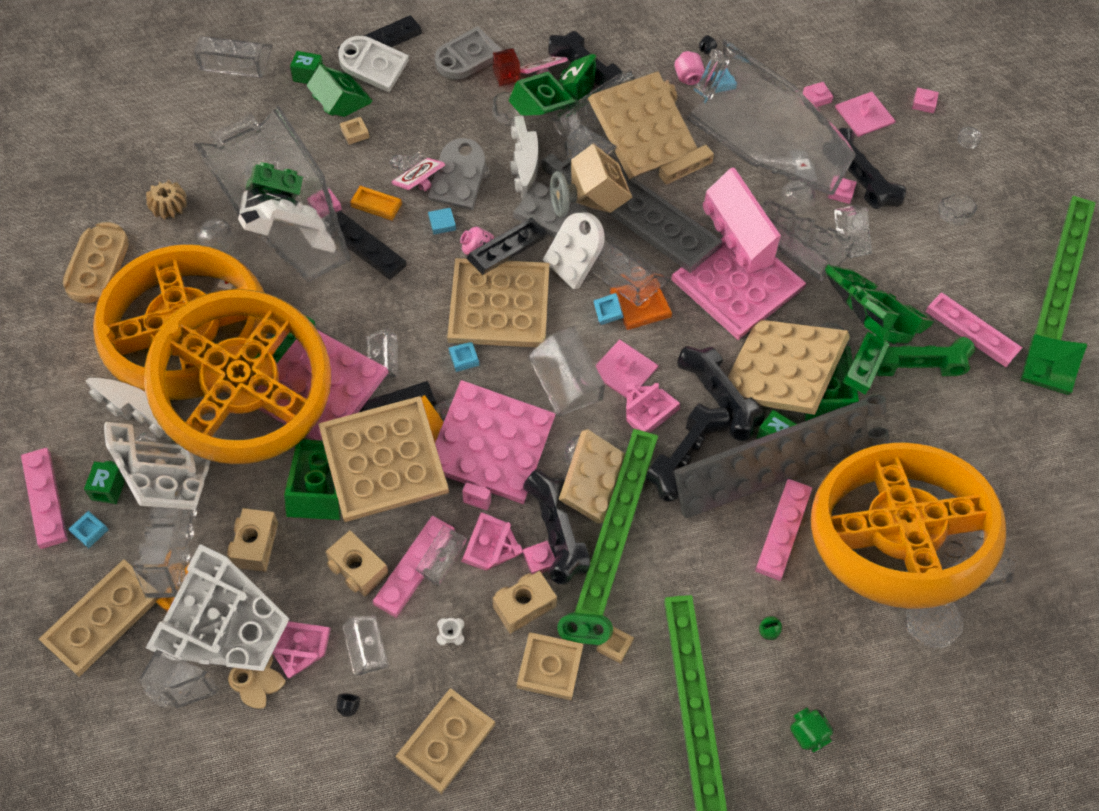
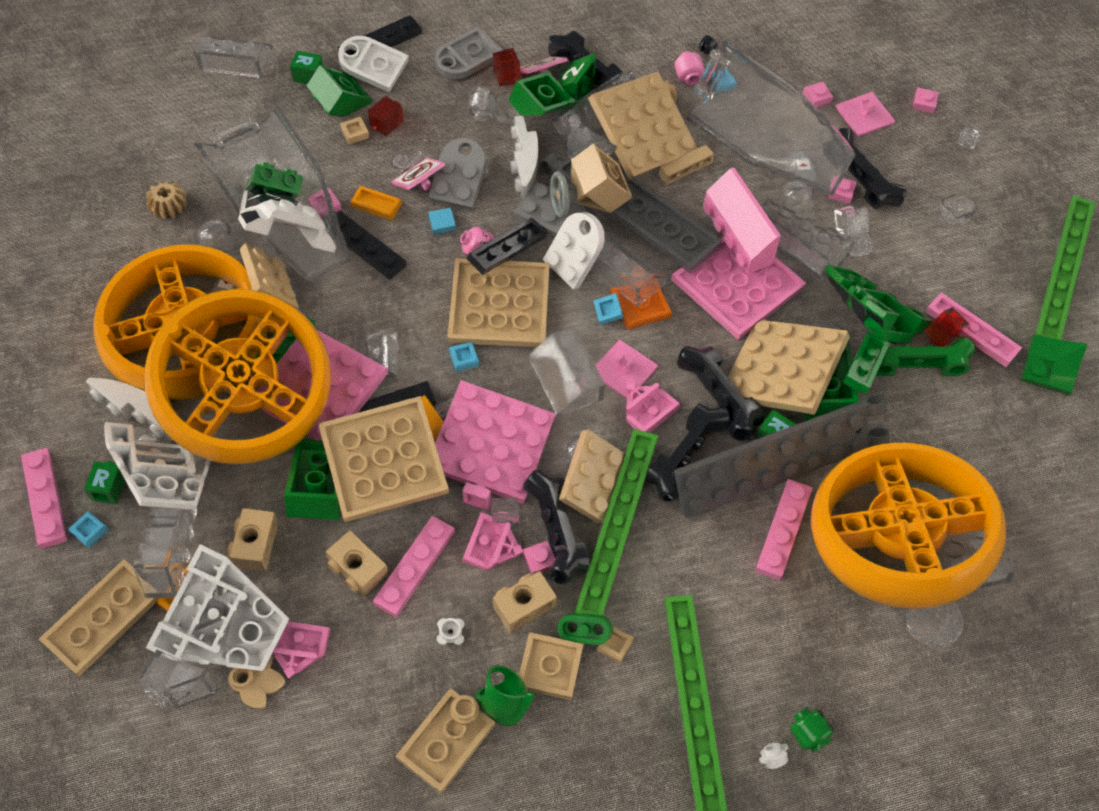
tan tile [63,222,129,303] -> none
black hinge [336,693,360,717] -> none
clear slope [343,616,388,676] -> none
clear slope [416,525,467,587] -> none
green hinge [759,616,782,640] -> none
none -> tan plate [240,243,299,309]
none -> clear red brick [368,96,404,137]
none -> tan plate [450,695,479,725]
none -> clear head [467,87,497,122]
none -> green piece [475,665,535,727]
none -> clear tile [490,498,519,523]
none -> white plate [759,743,788,769]
none -> clear red brick [924,307,969,347]

